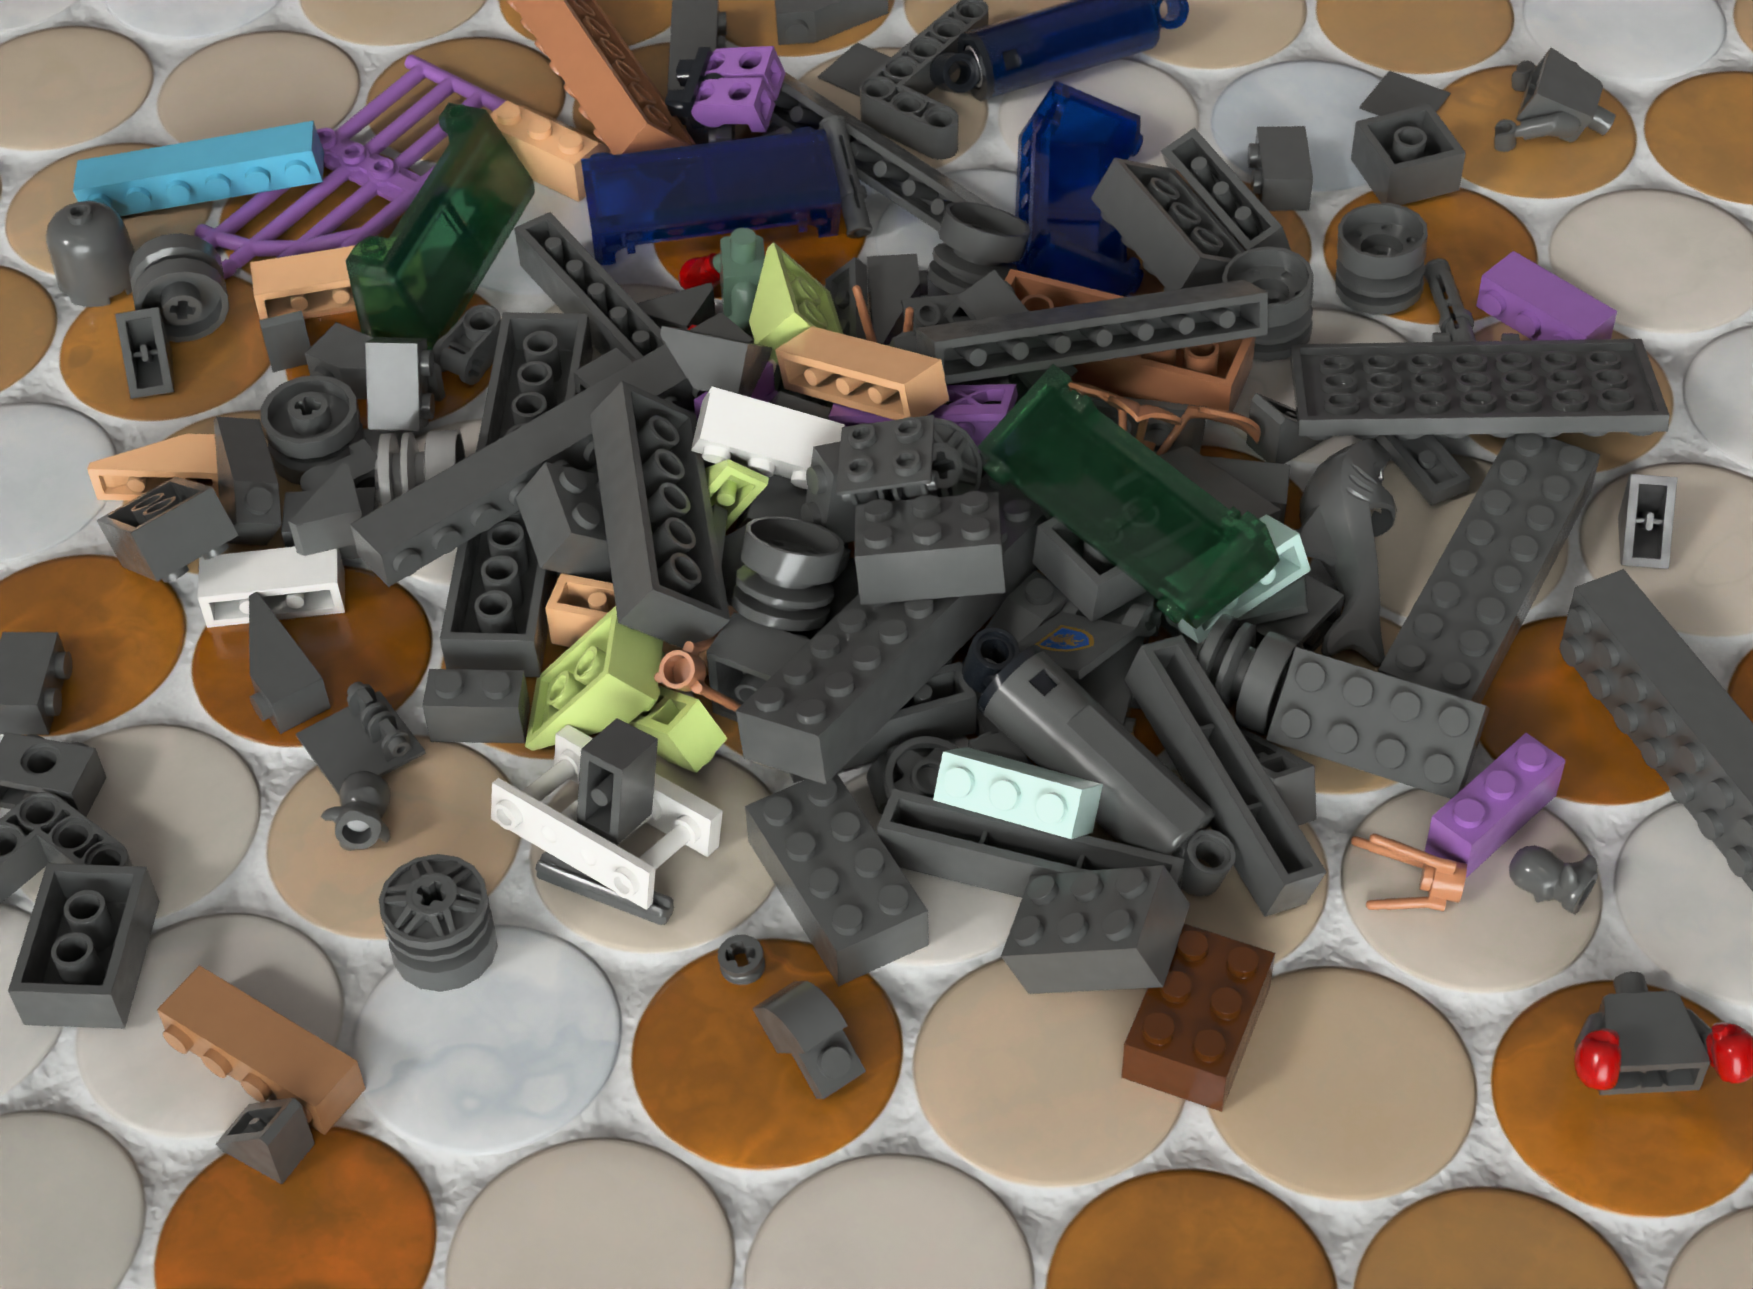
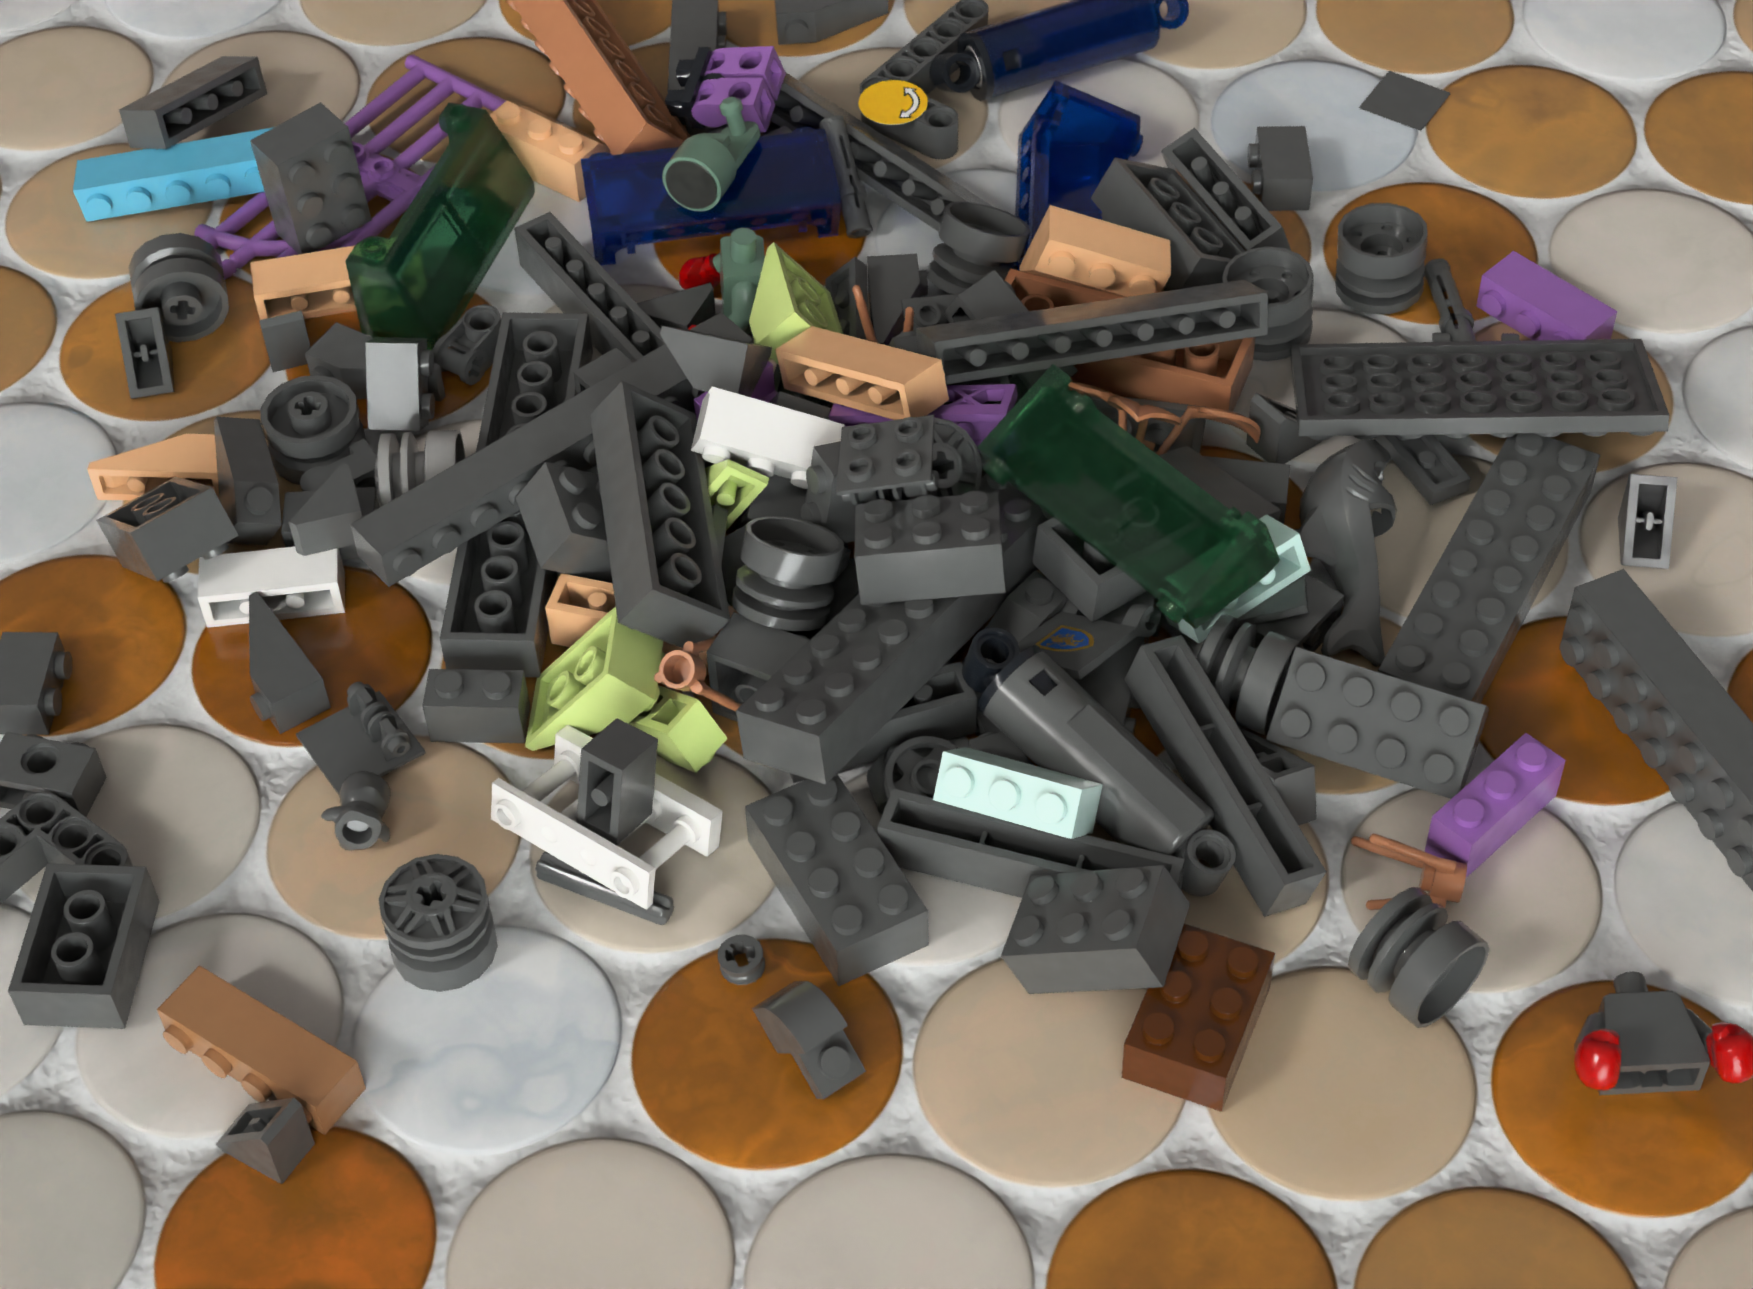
dark grey cylinder [46,200,135,307] -> none
dark grey sticker [818,43,891,96] -> none
dark grey brick [1351,103,1466,205] -> none
dark grey torso [1494,48,1616,152] -> none
dark grey animal [1509,845,1598,915] -> none
none -> dark grey brick [119,56,268,149]
none -> dark grey brick [250,102,372,254]
none -> sand green piece [662,97,761,211]
none -> yellow sticker [858,80,928,125]
none -> light nougat slope [1020,205,1171,297]
none -> dark grey wheel [1348,887,1490,1028]

